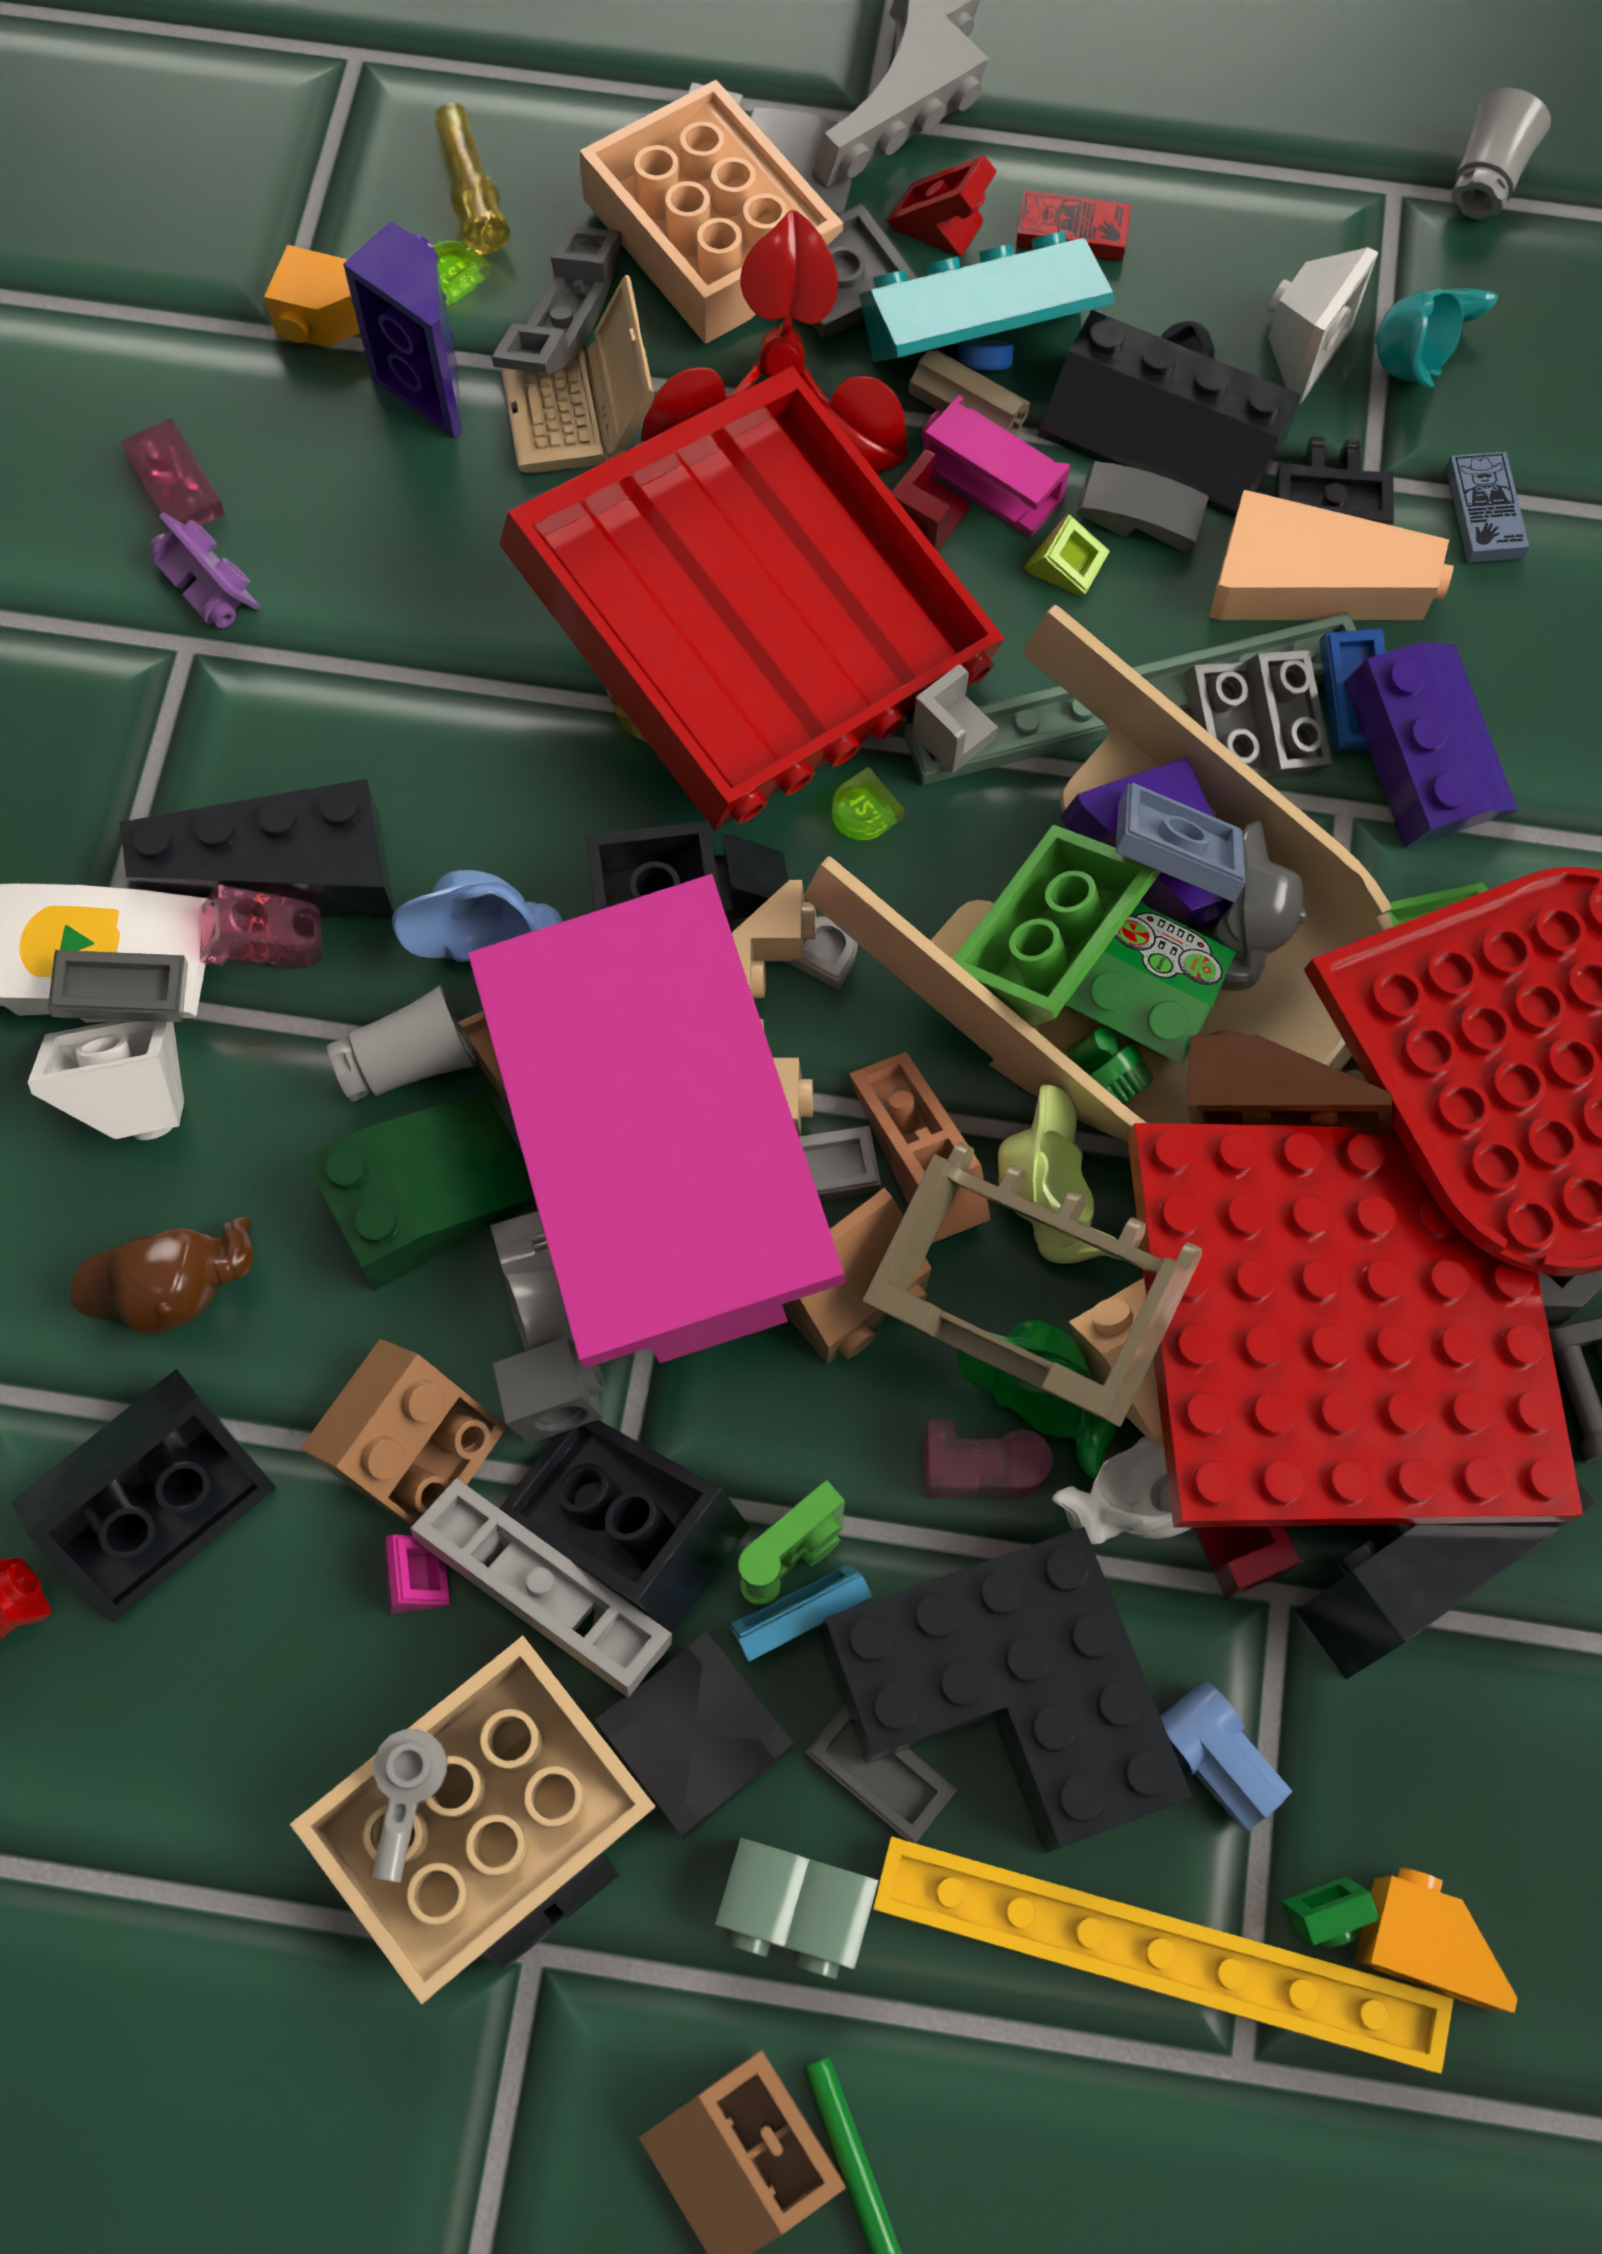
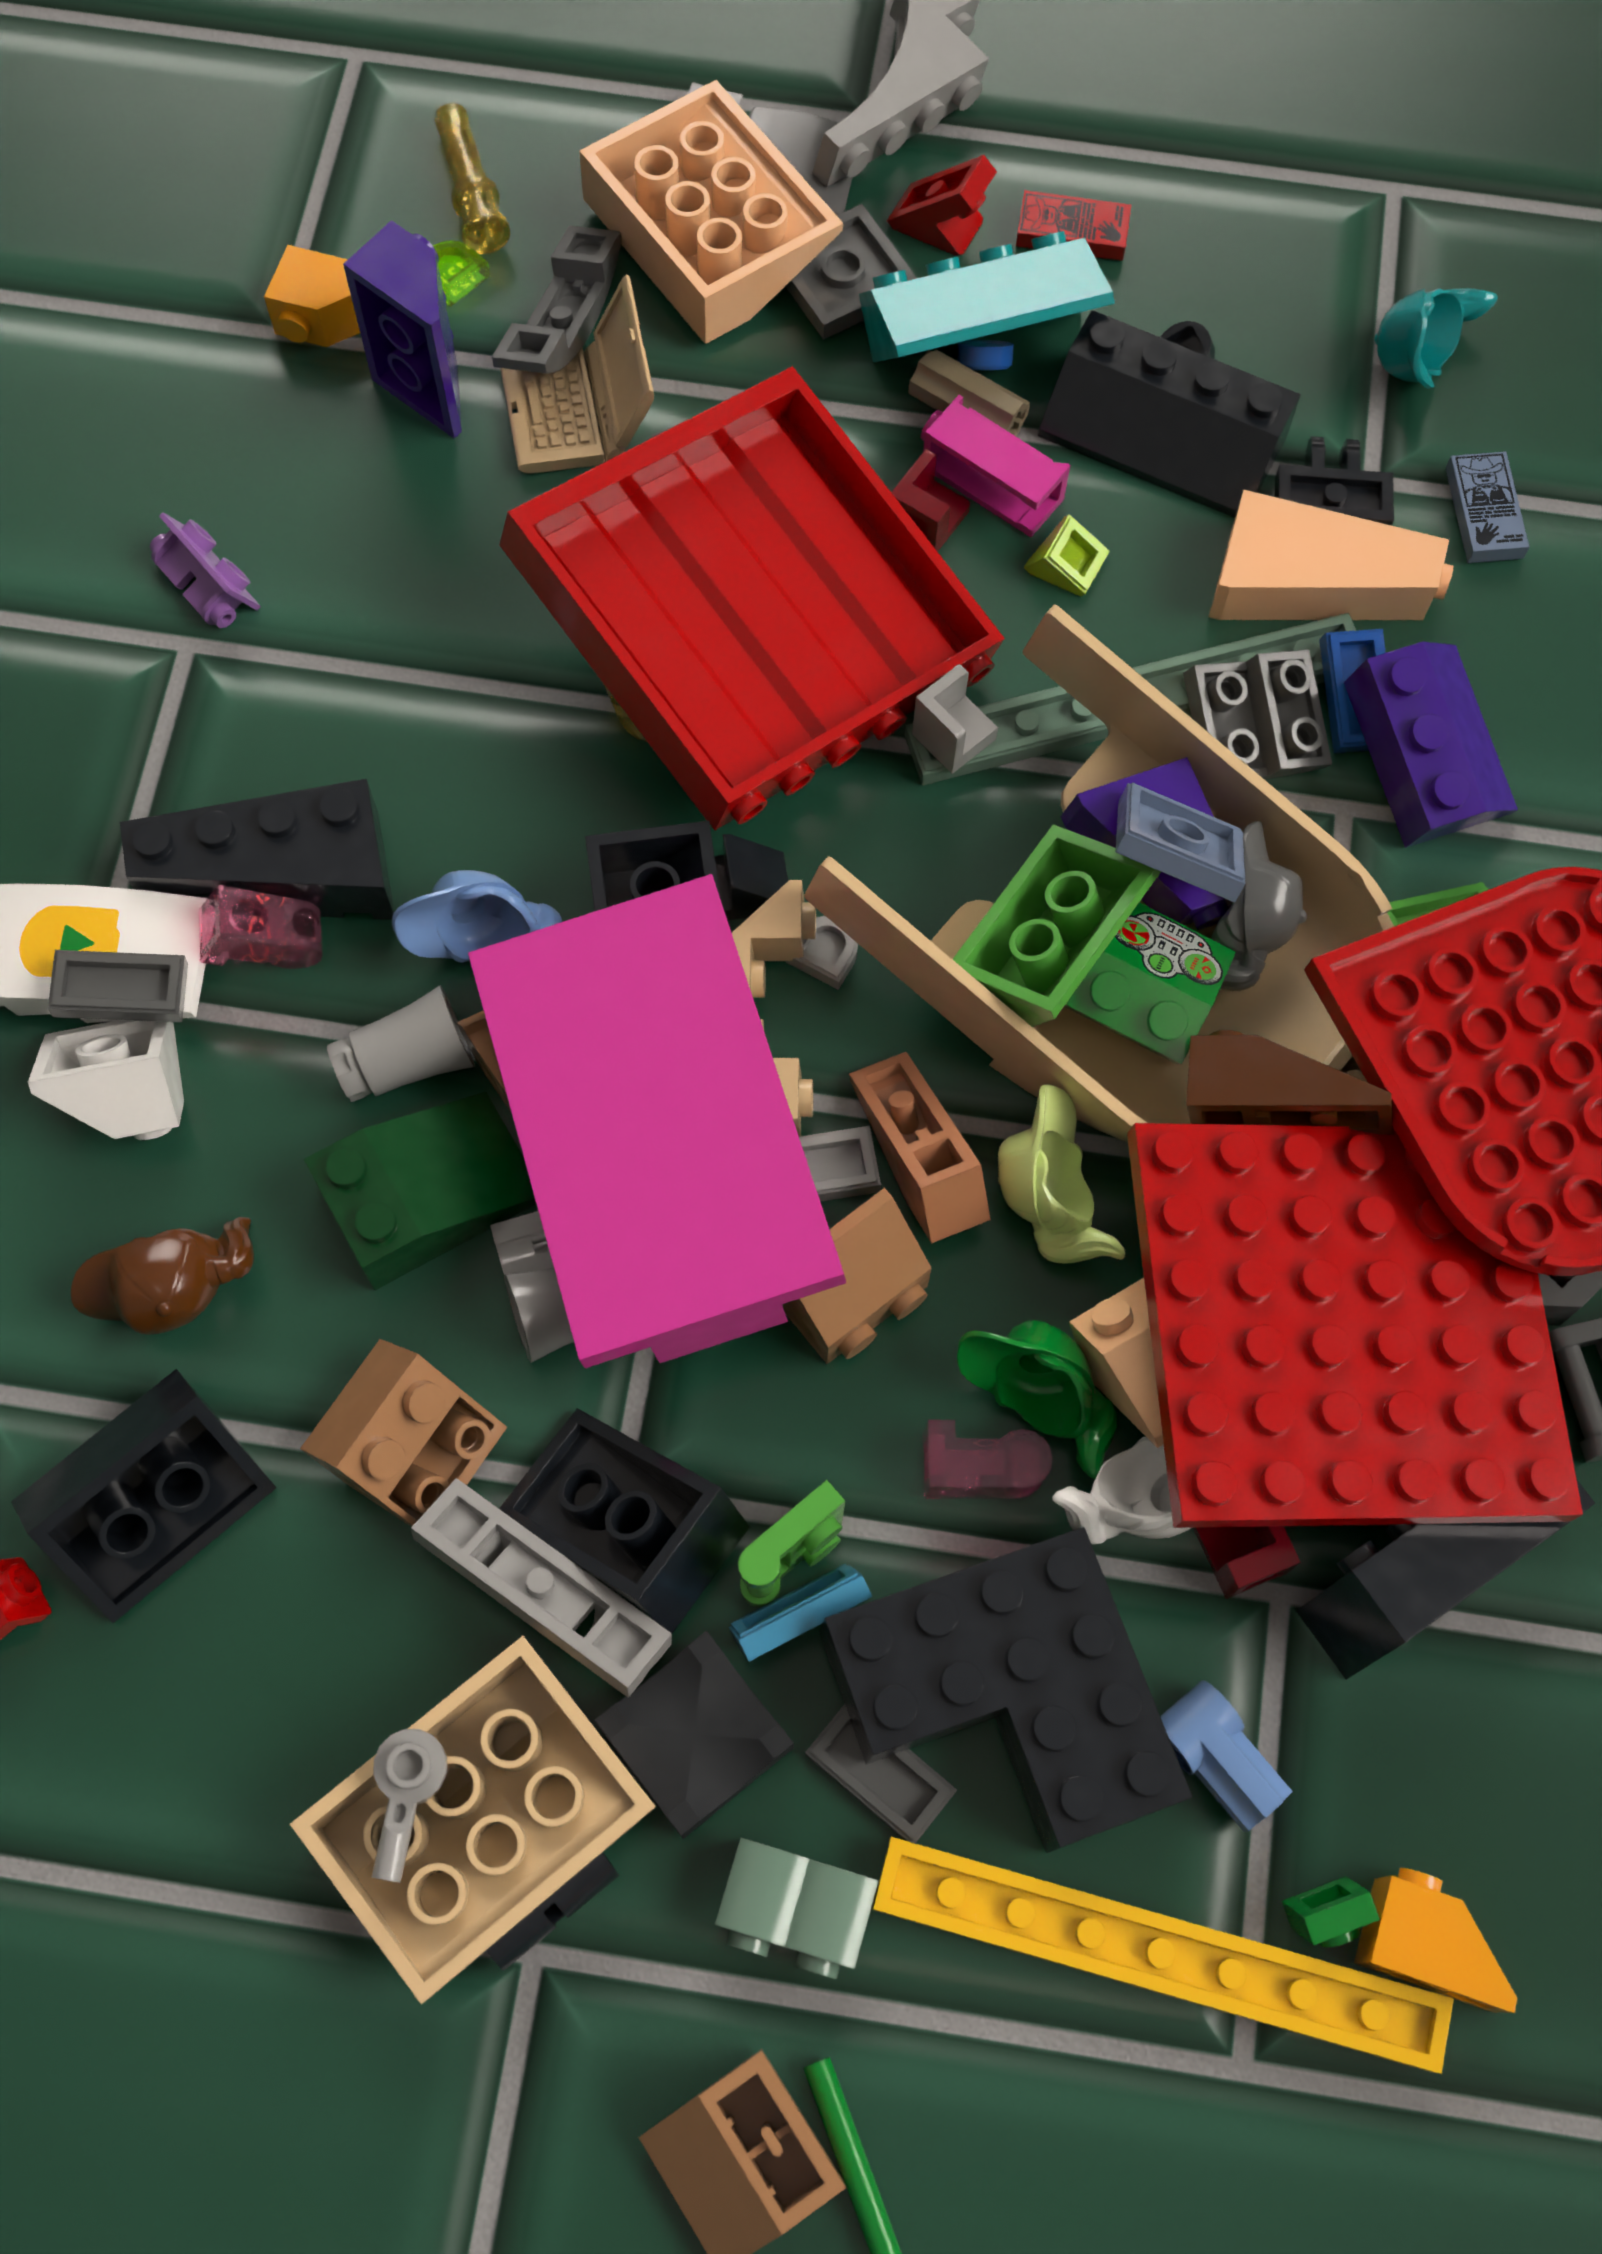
clear pink tile [120,418,225,530] -> none
dark pink slope [384,1535,450,1615] -> none
dark grey brick [492,1337,605,1444] -> none
red plant [641,210,909,472] -> none
clear neon green tile [832,767,905,840] -> none
dark tan hinge [862,1142,1202,1427] -> none
green piece [1067,1027,1154,1104] -> none
dark grey slope [1076,461,1209,553] -> none
white slope [1268,247,1378,405] -> none
light grey plant [1452,88,1551,220] -> none

